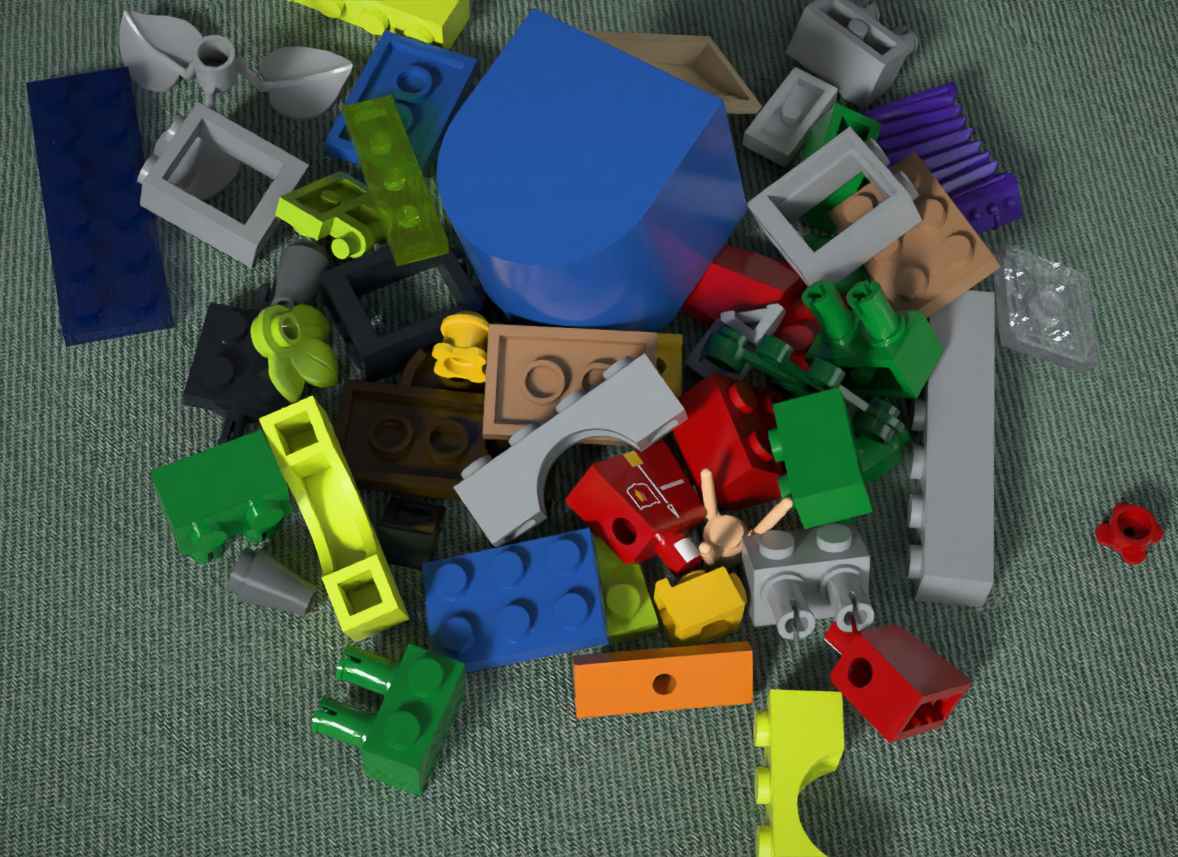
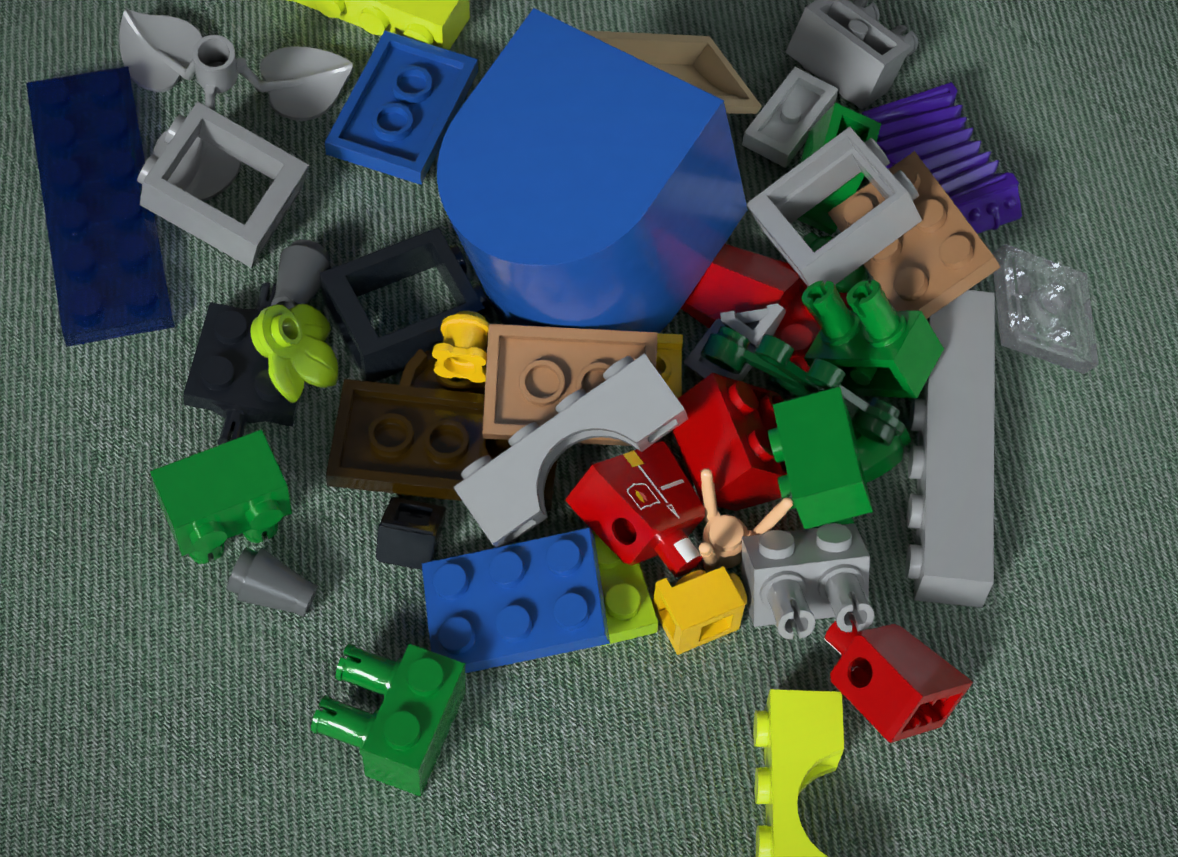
neon yellow arch [259,396,410,642] -> none
lime plate [275,170,408,259] -> none
clear neon green tile [341,95,449,266] -> none
orange tile [572,641,753,718] -> none
red plate [1095,502,1163,565] -> none

